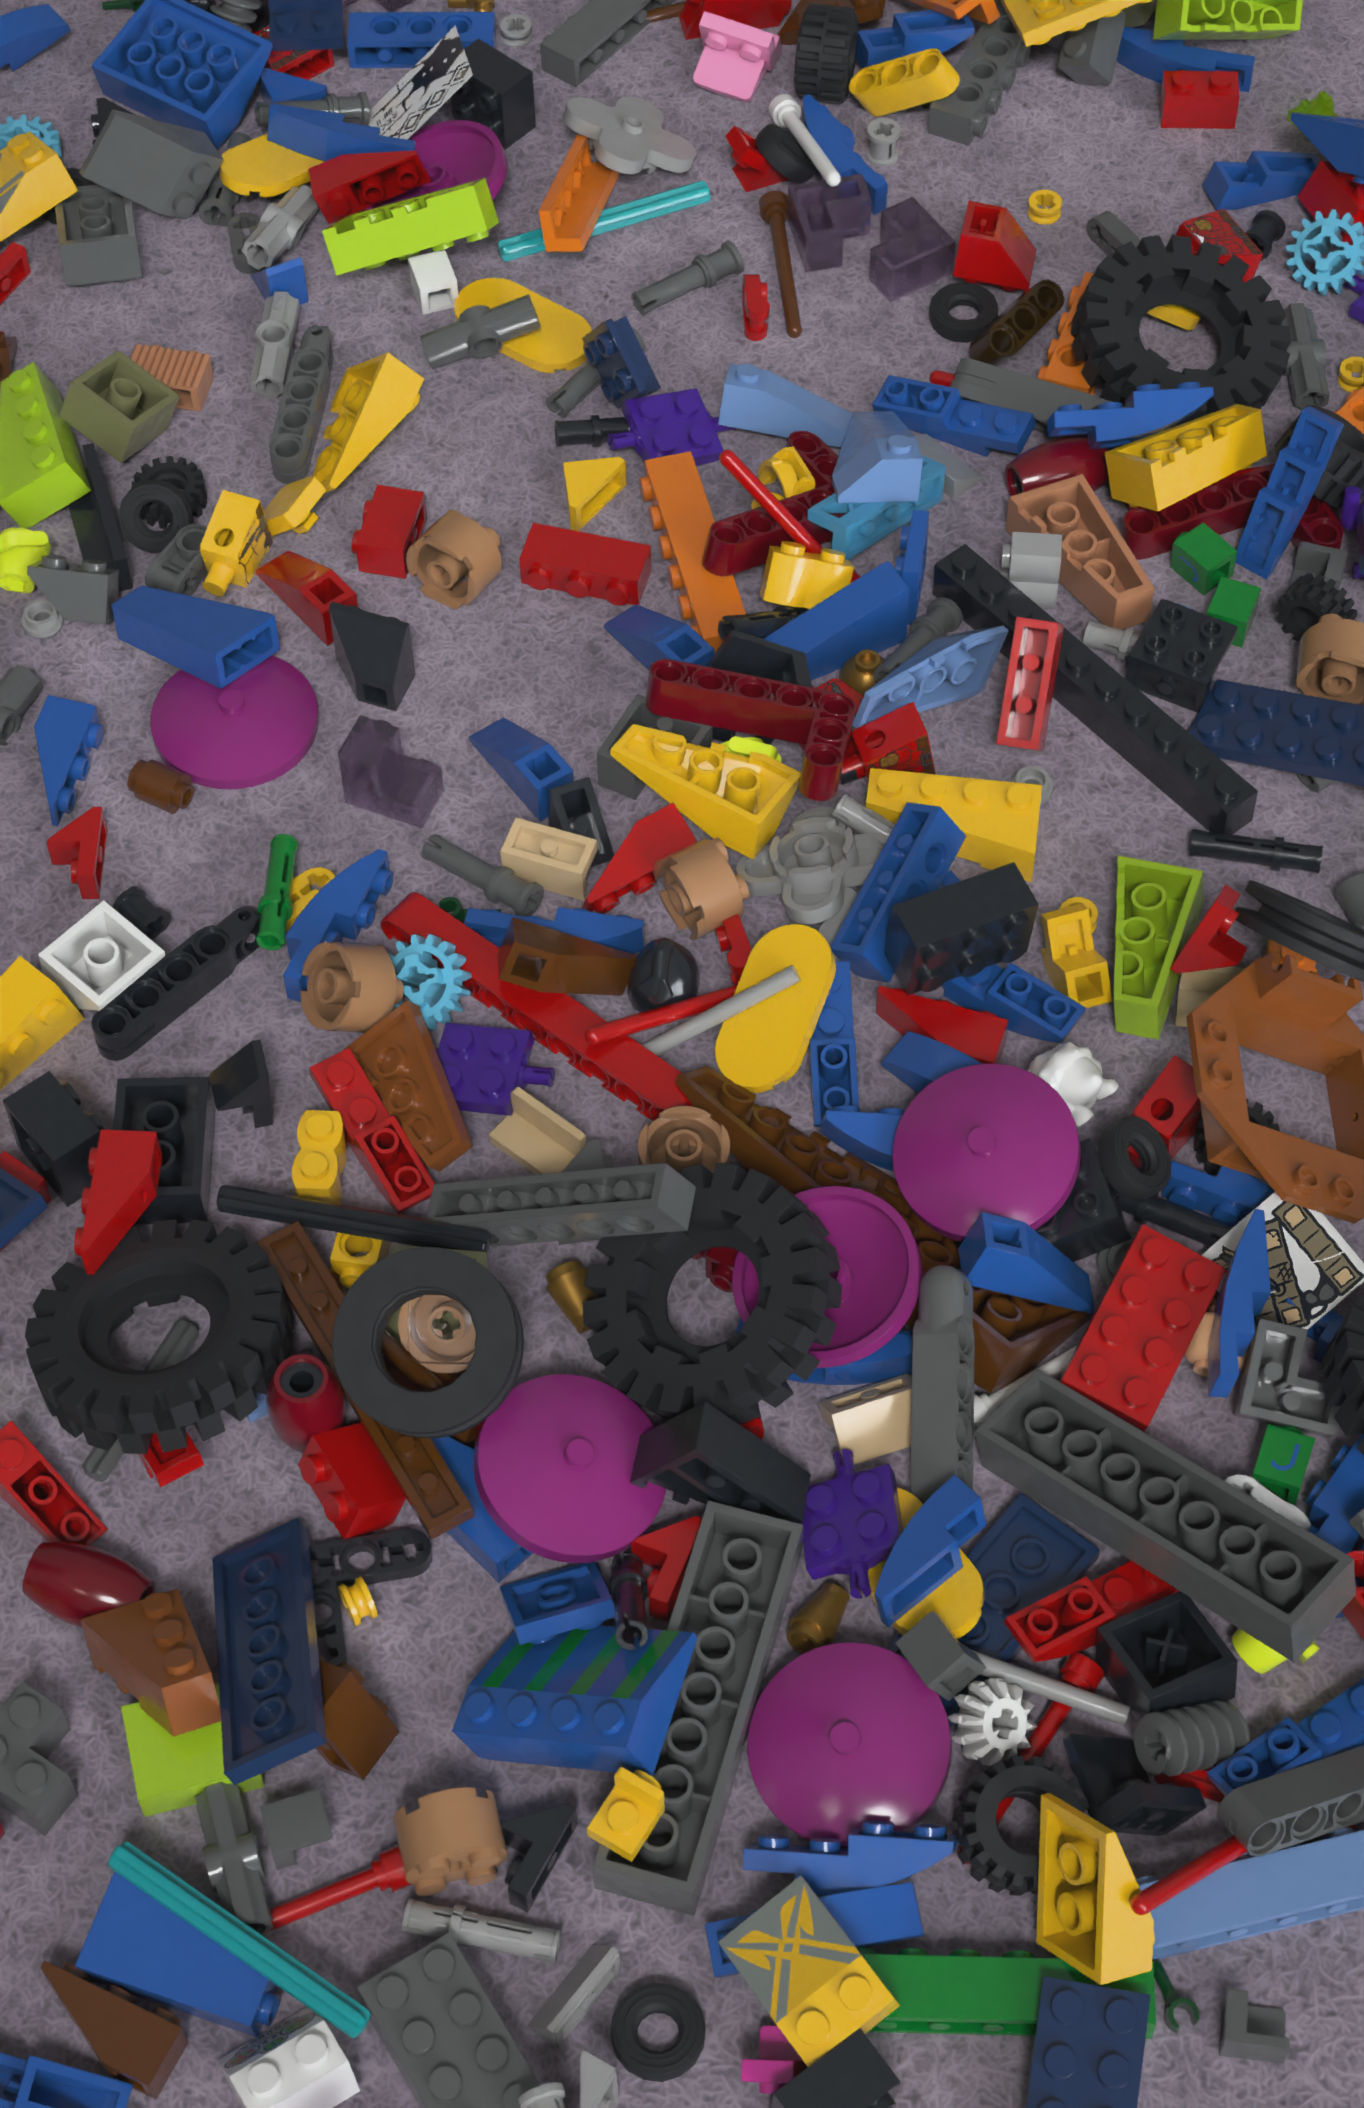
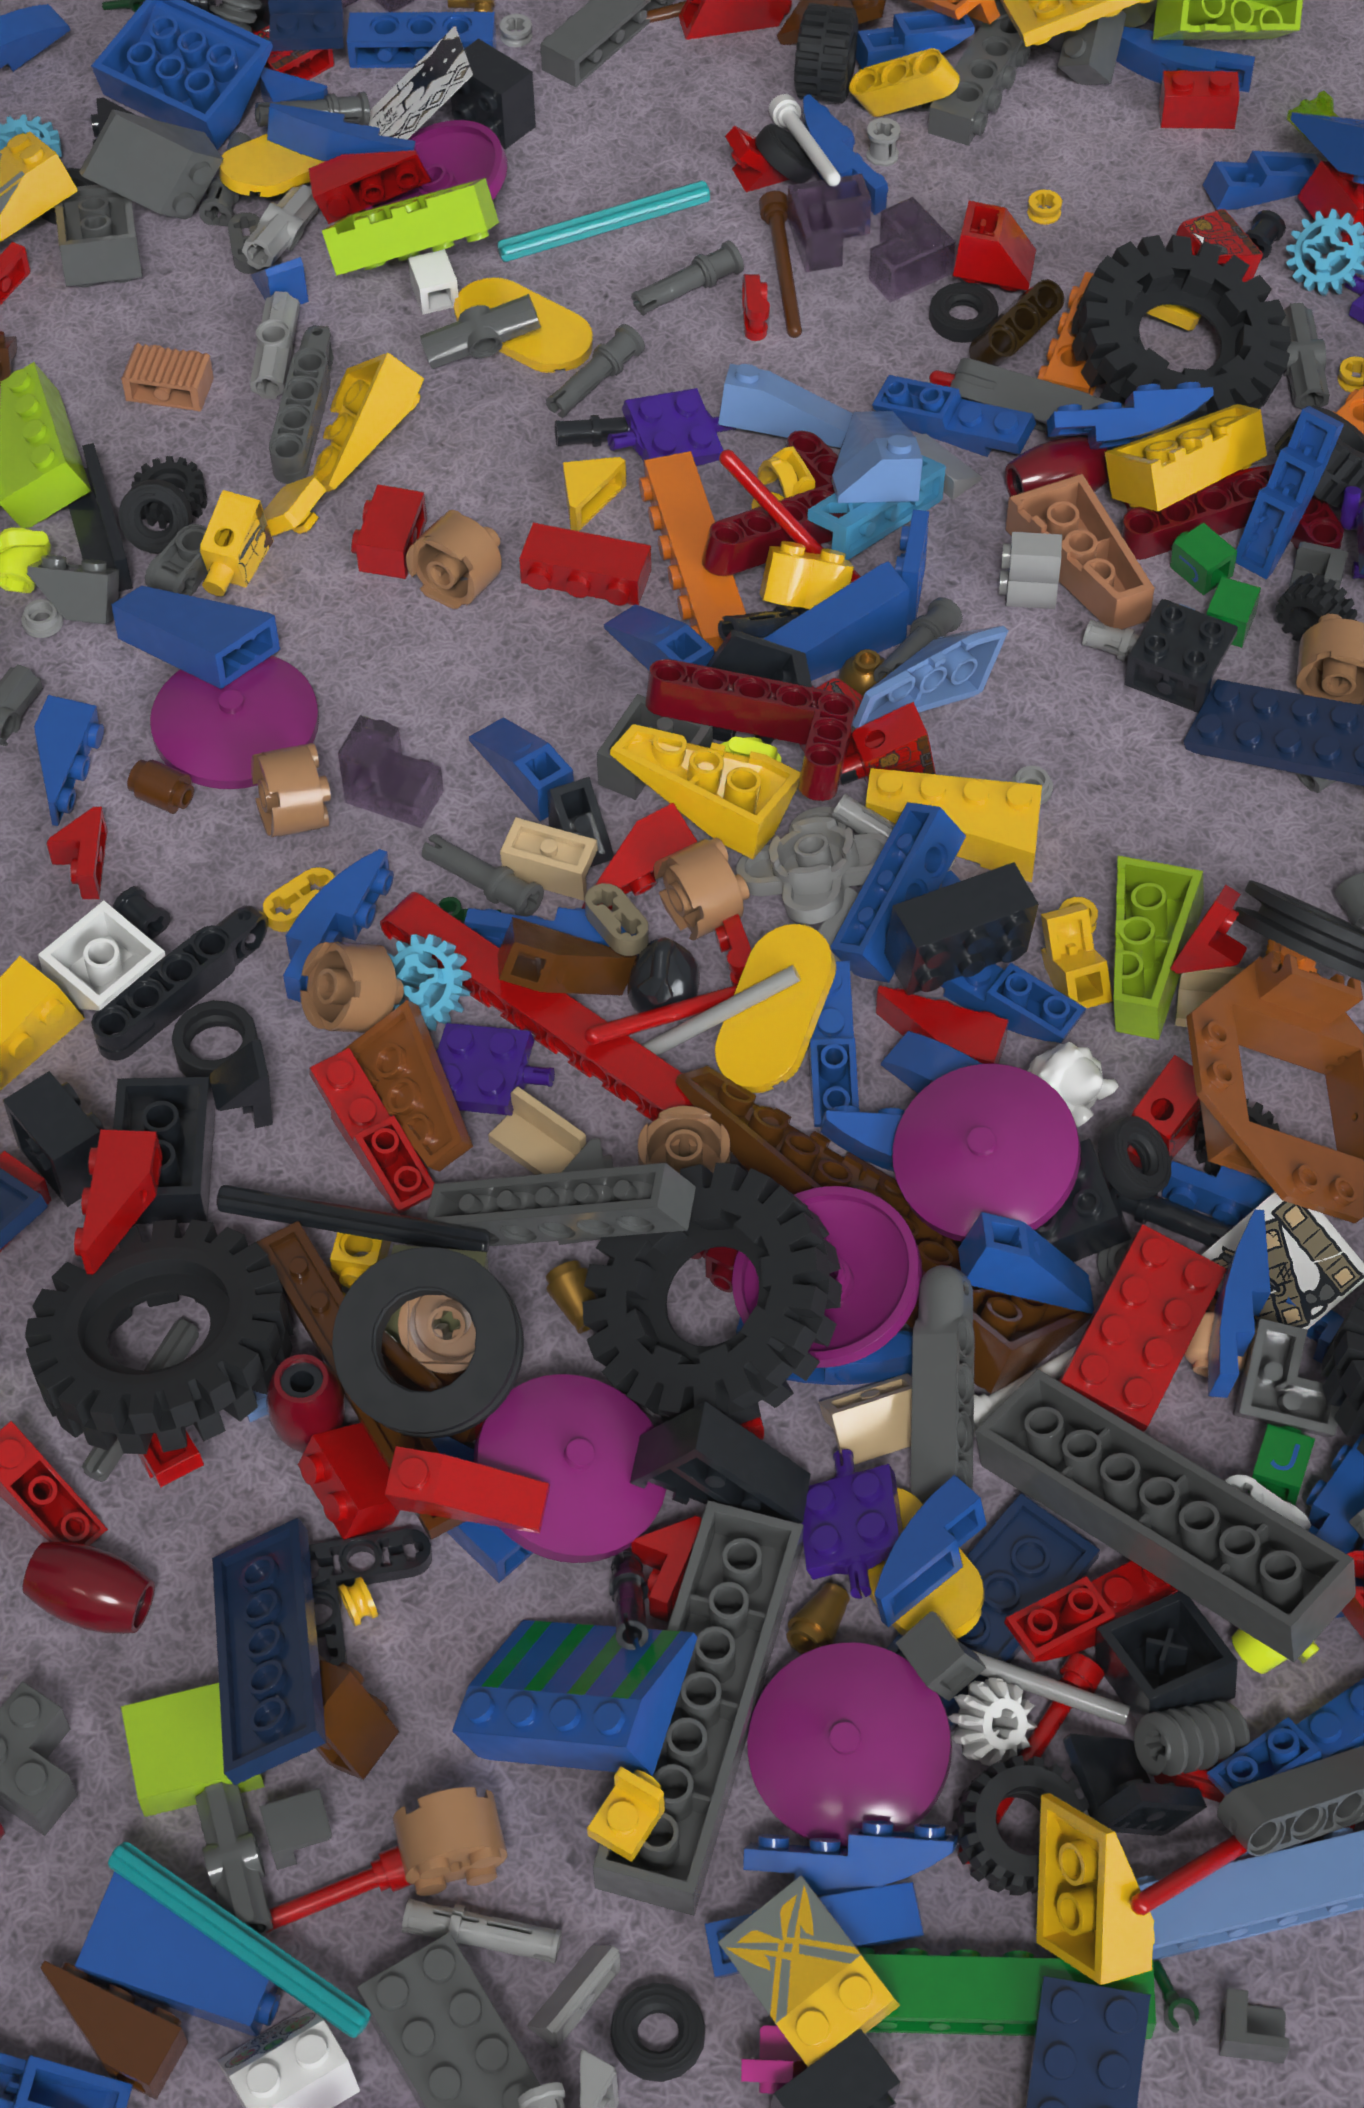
olive brick [59,350,180,463] -> none
dark orange wedge [80,1588,221,1737] -> none
red slope [255,550,358,646] -> none
green pin [256,834,298,950] -> none
yellow brick [292,1110,347,1204] -> none
black slope [329,602,415,711] -> none
blue plate [500,1562,615,1645] -> none
black slope [500,1803,578,1913] -> none
orange fence [539,135,619,252] -> none
light grey plant [563,97,696,175] -> none
dark blue bracket [582,316,661,409] -> none
bright pink piece [693,11,782,102] -> none
black brick [933,544,1258,835] -> none
red brick [996,617,1064,751] -> none
dark grey beam [1087,211,1140,258] -> none
black pin [1189,829,1323,874] -> none
none -> black tyre [172,1000,258,1084]
none -> medium nougat brick [251,743,331,837]
none -> red slope [385,1446,550,1534]
none -> dark tan beam [585,883,648,956]

